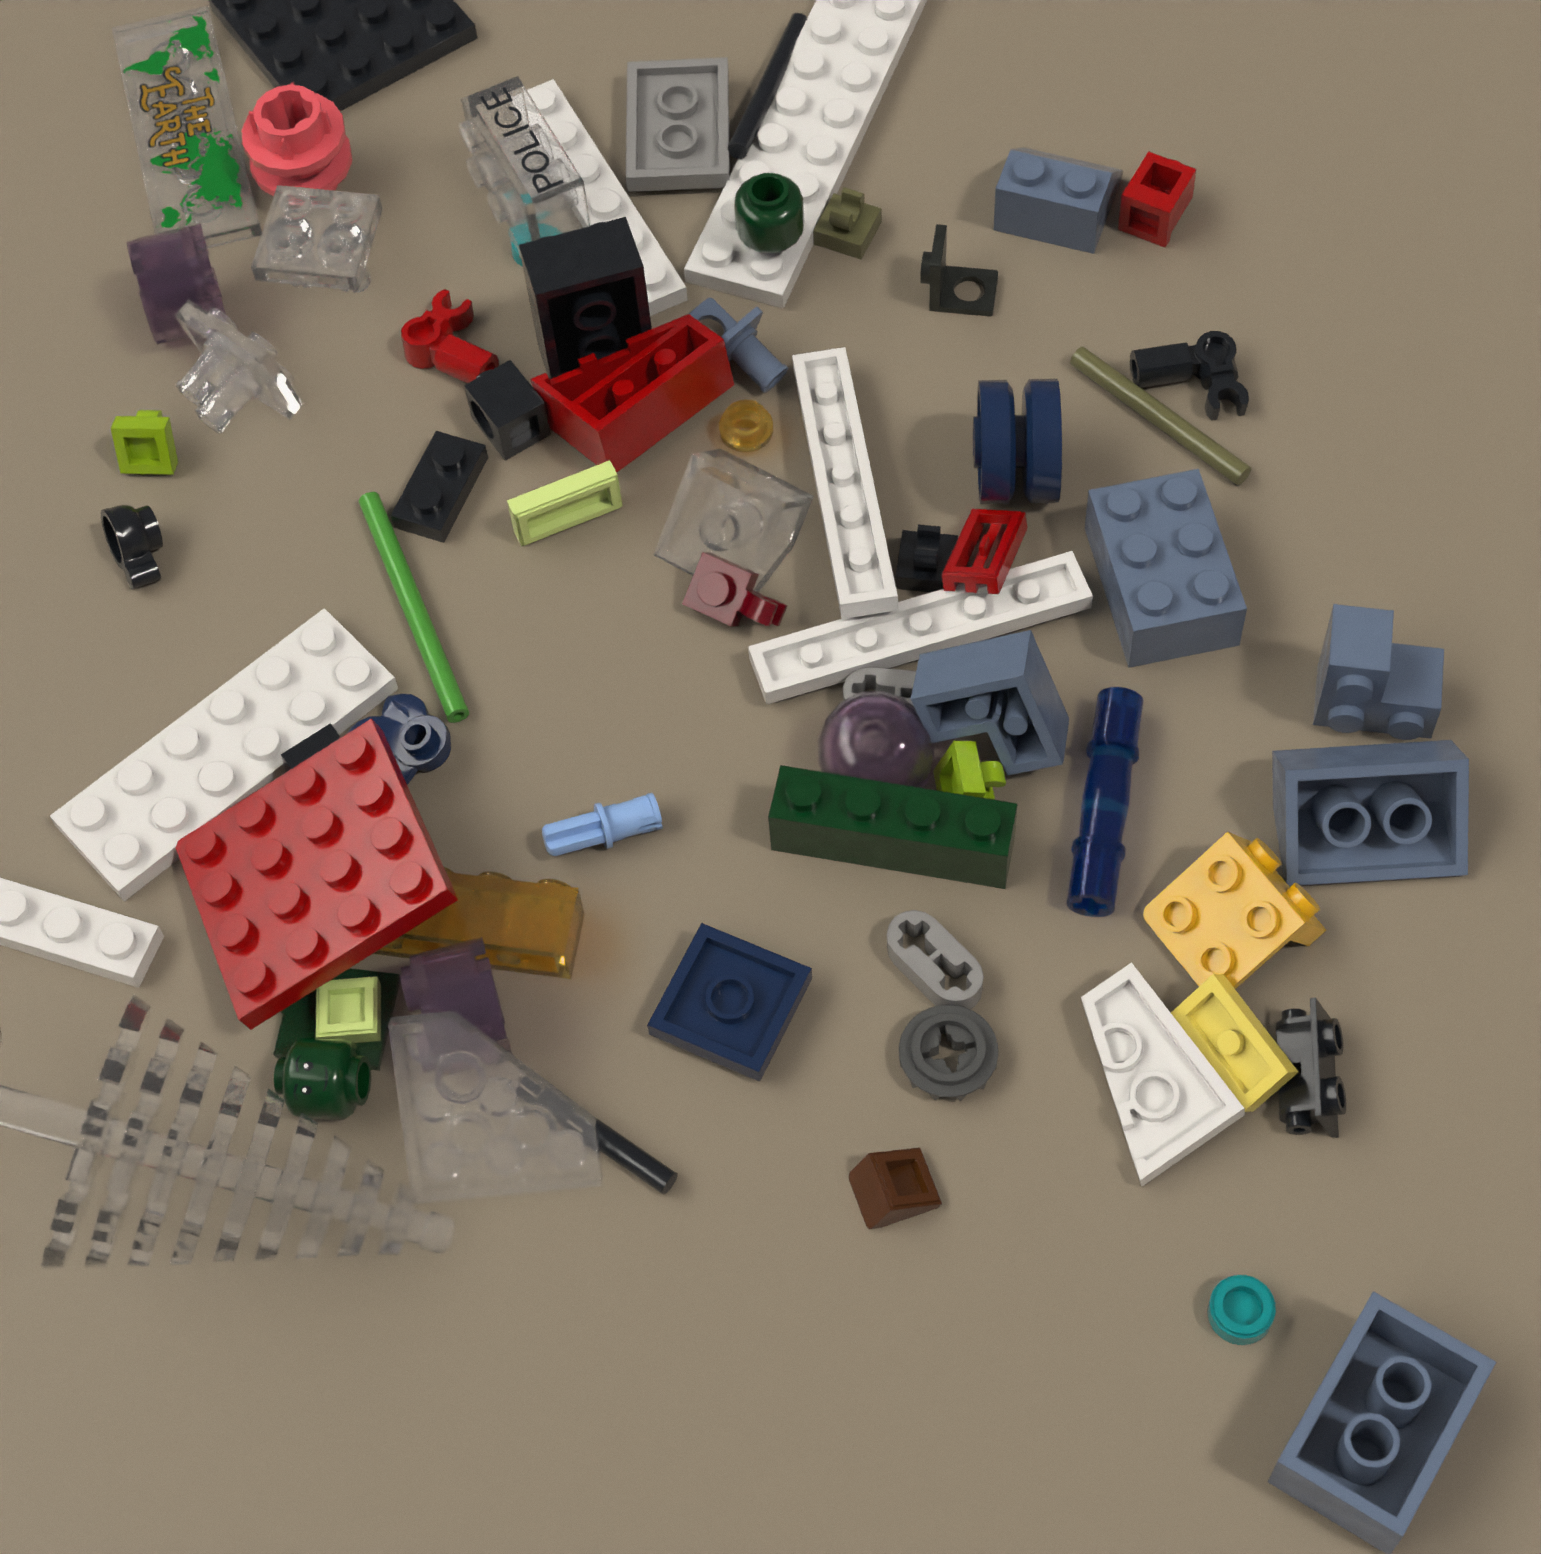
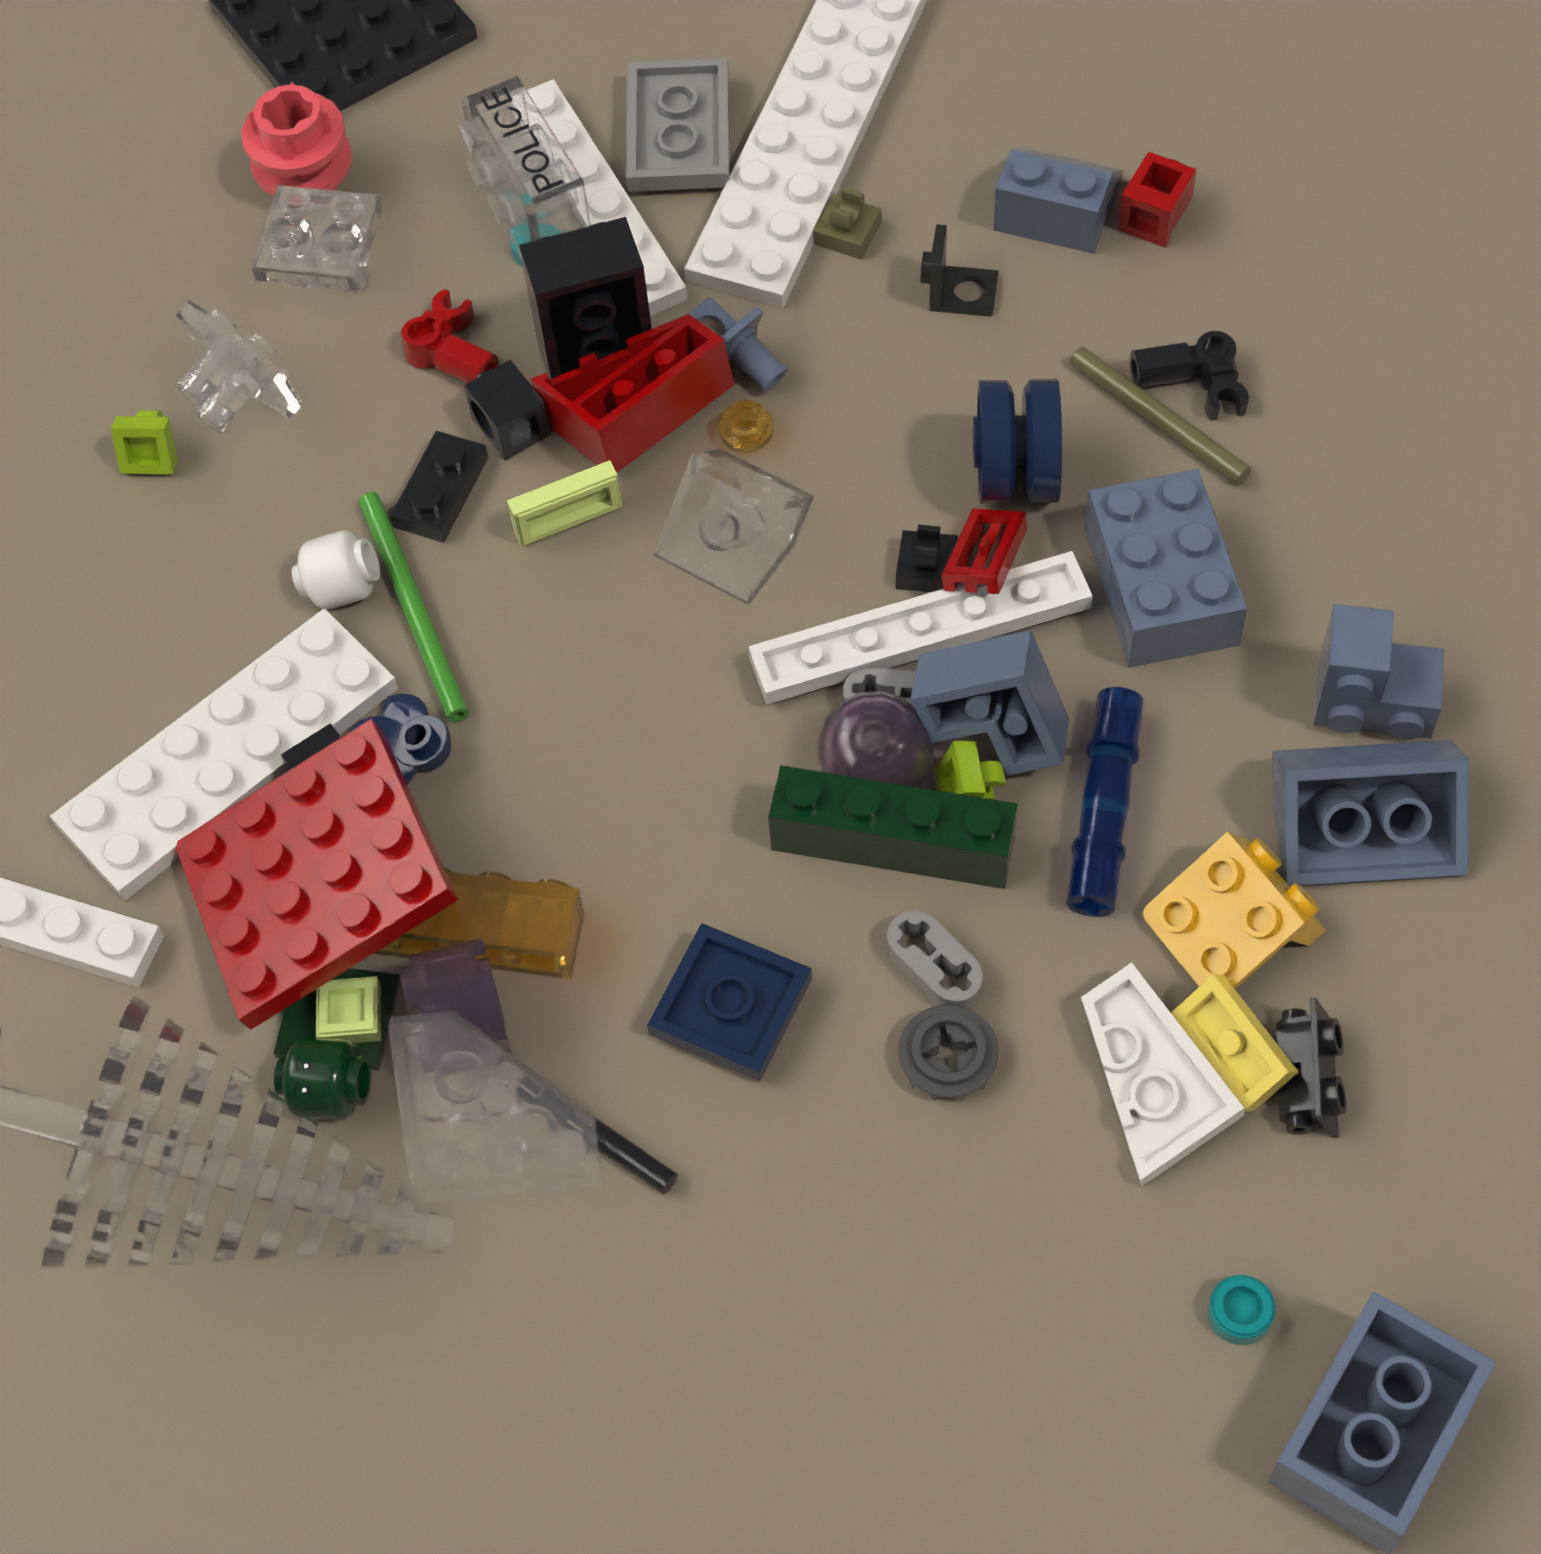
black piece [100,505,163,589] -> none
clear tile [112,6,263,259] -> none
clear purple brick [127,224,229,344] -> none
light blue axle [542,793,663,856] -> none
plate [682,552,788,626] -> none
black bar [728,13,807,159] -> none
dark green head [734,173,804,253] -> none
white plate [792,347,898,619] -> none
reddish brown slope [849,1148,942,1229] -> none
none -> white head [292,530,380,610]

